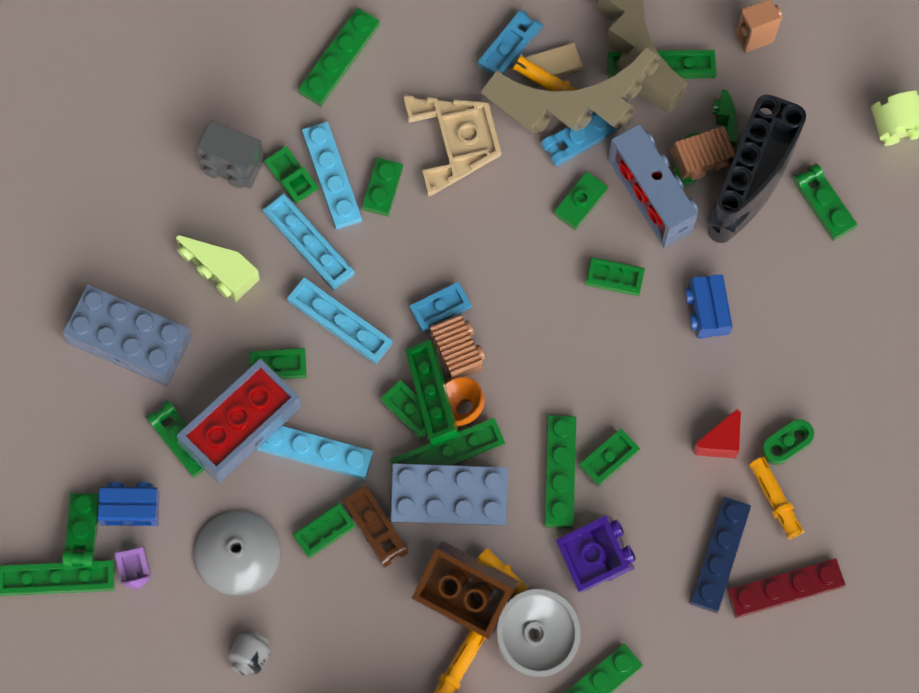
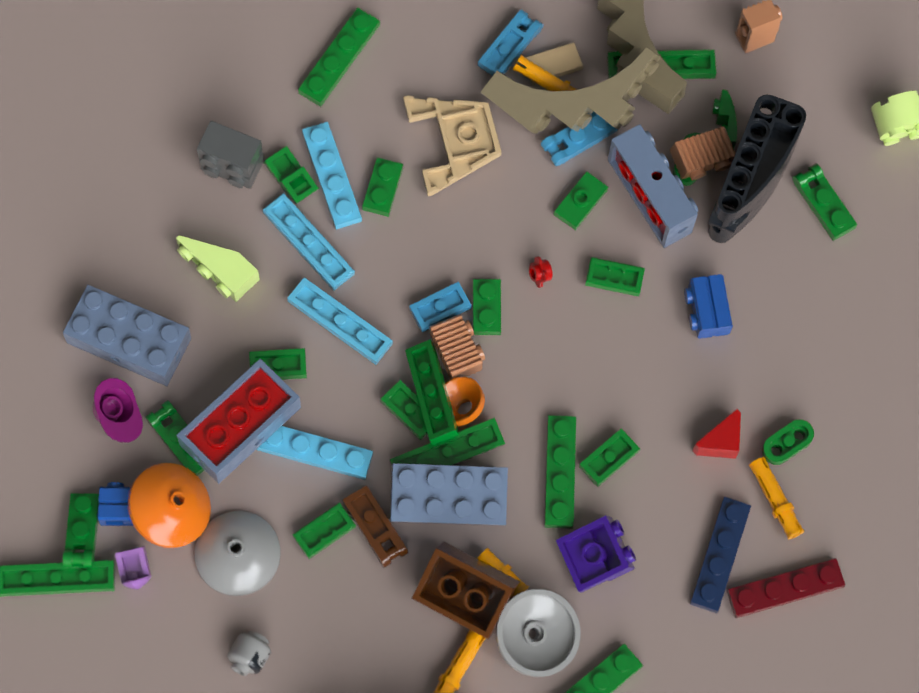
none -> magenta piece [92,378,143,443]
none -> orange dish [128,463,211,548]
none -> green plate [473,279,501,335]
none -> red plate [529,256,553,288]

